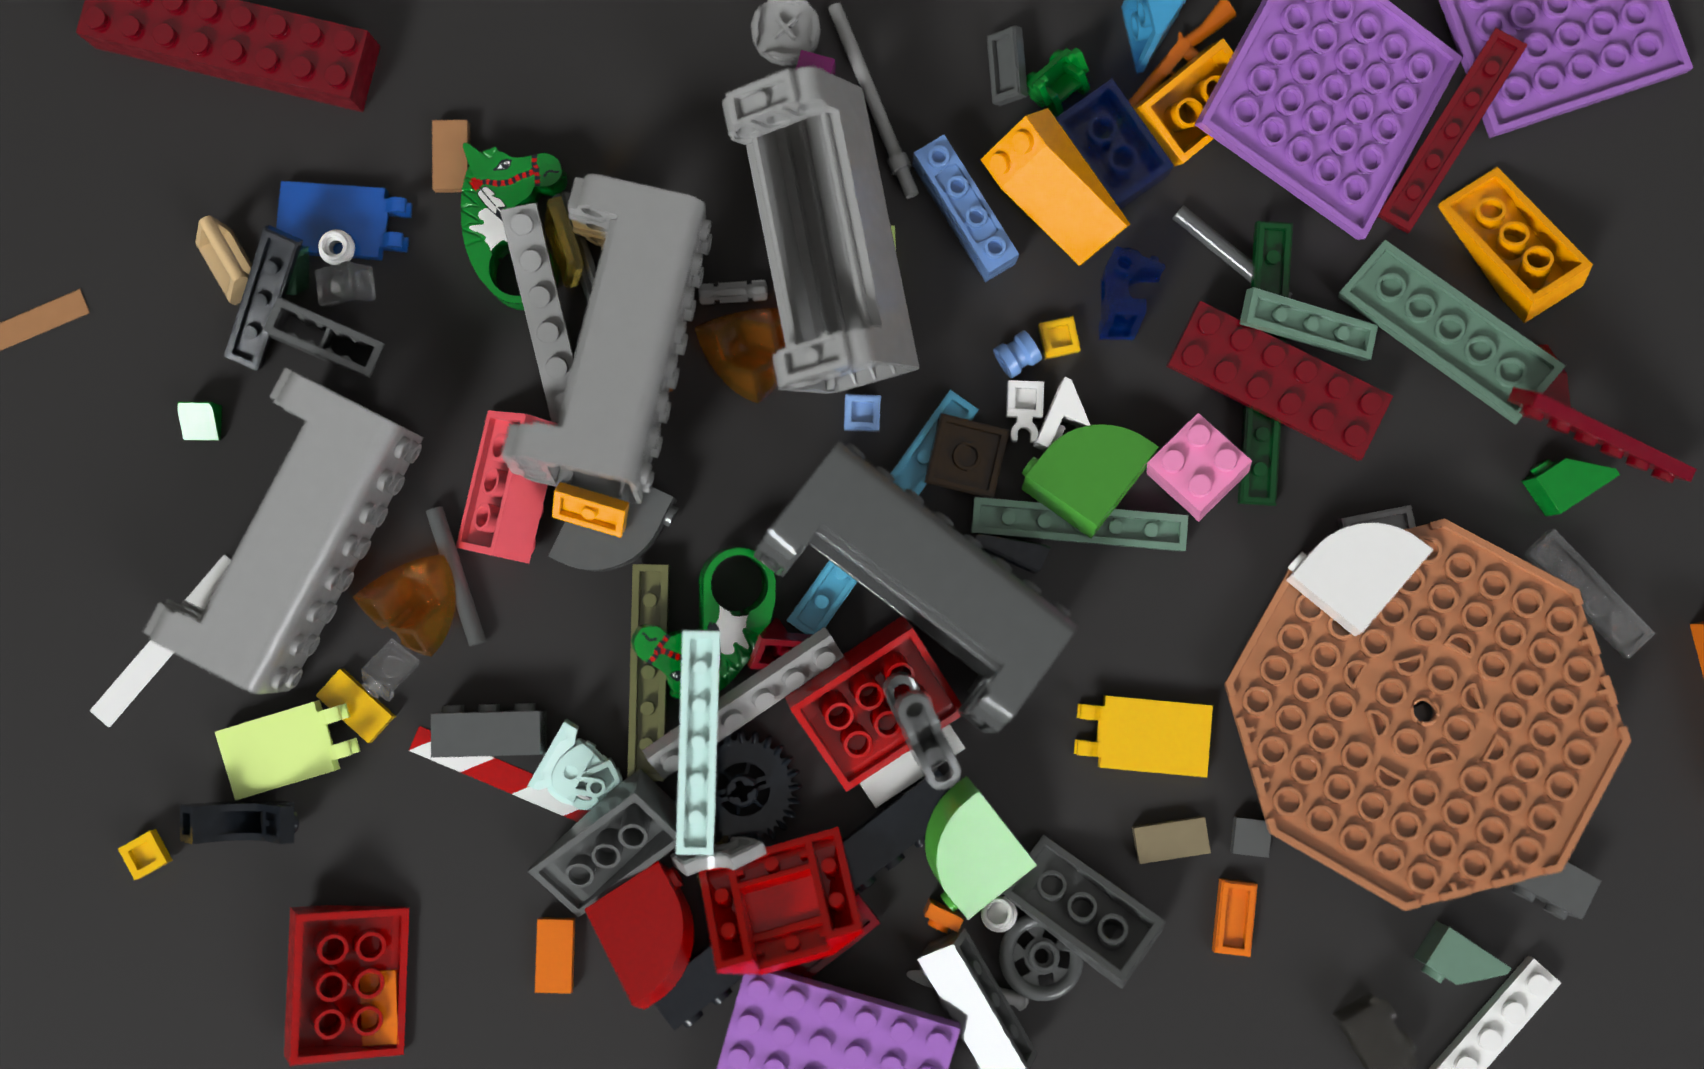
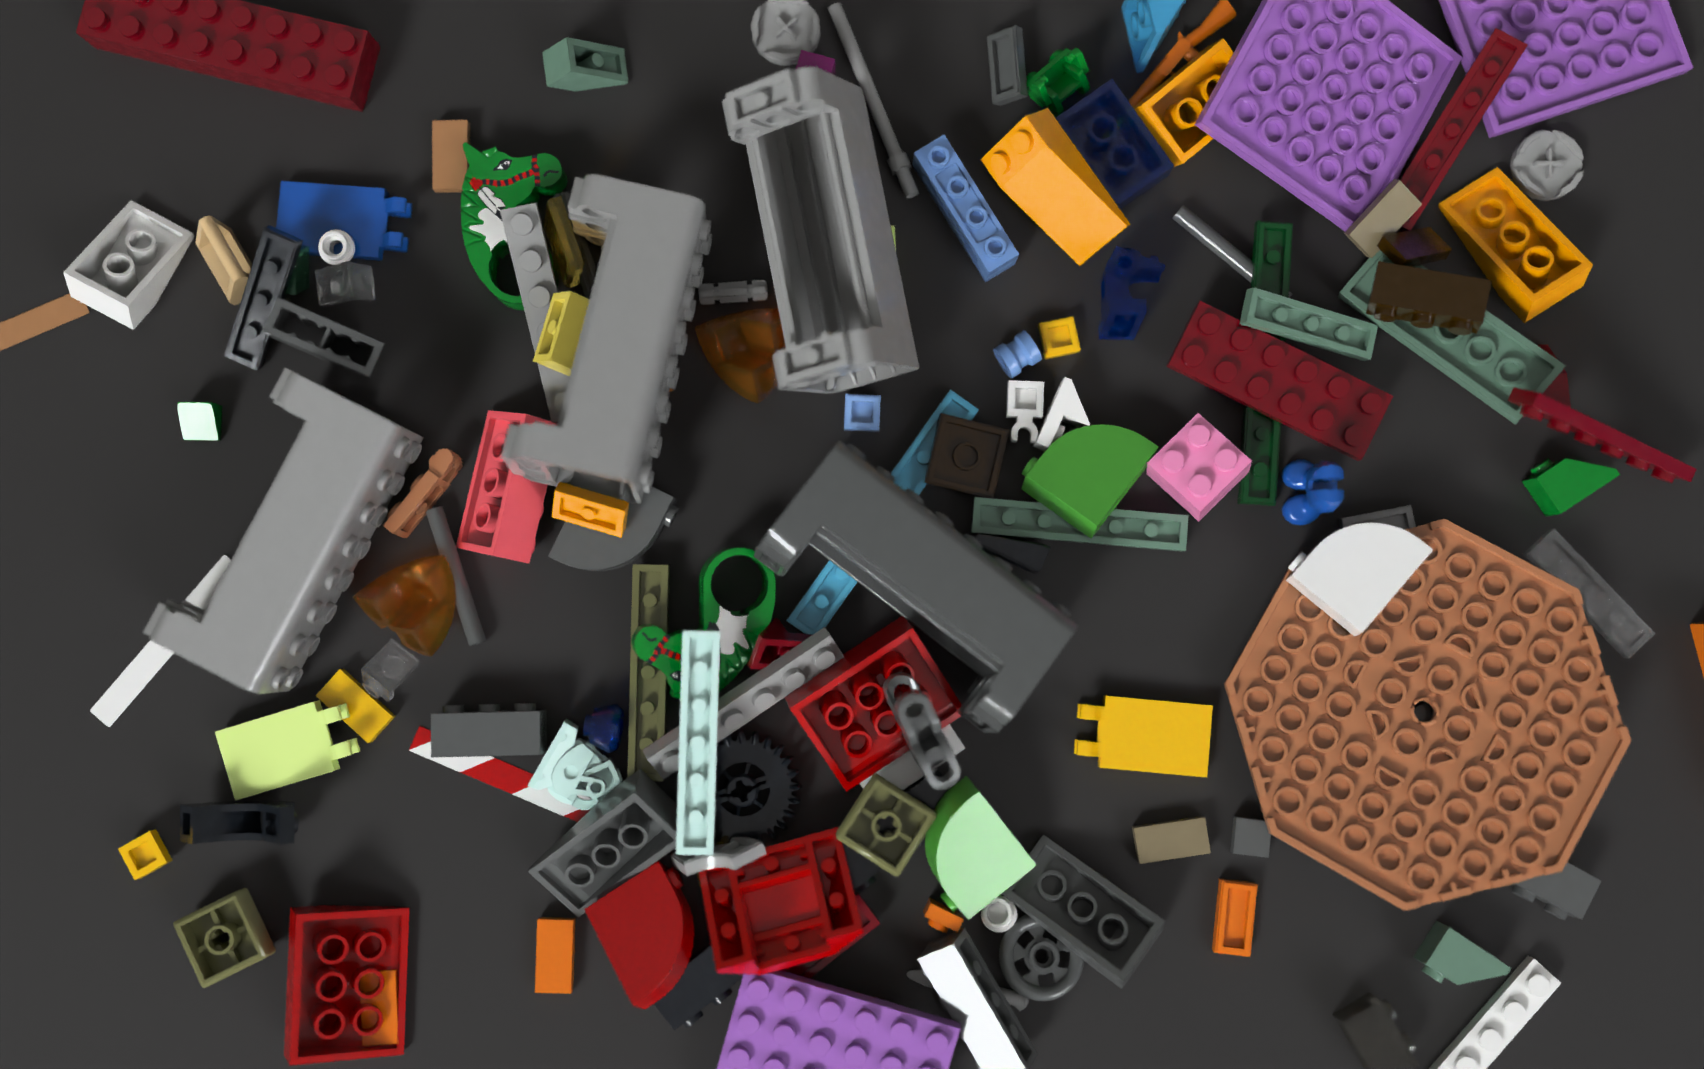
none -> white slope [63,200,194,330]
none -> olive brick [173,888,276,988]
none -> nougat hinge [383,448,463,539]
none -> light yellow brick [533,291,590,376]
none -> sand green slope [542,37,629,91]
none -> clear blue cone [583,704,624,753]
none -> olive brick [836,773,936,877]
none -> blue piece [1281,459,1344,525]
none -> dark tan tile [1344,179,1422,258]
none -> dark brown brick [1366,261,1492,335]
none -> dark brown tile [1377,227,1453,267]
none -> light grey tile [1510,130,1584,201]

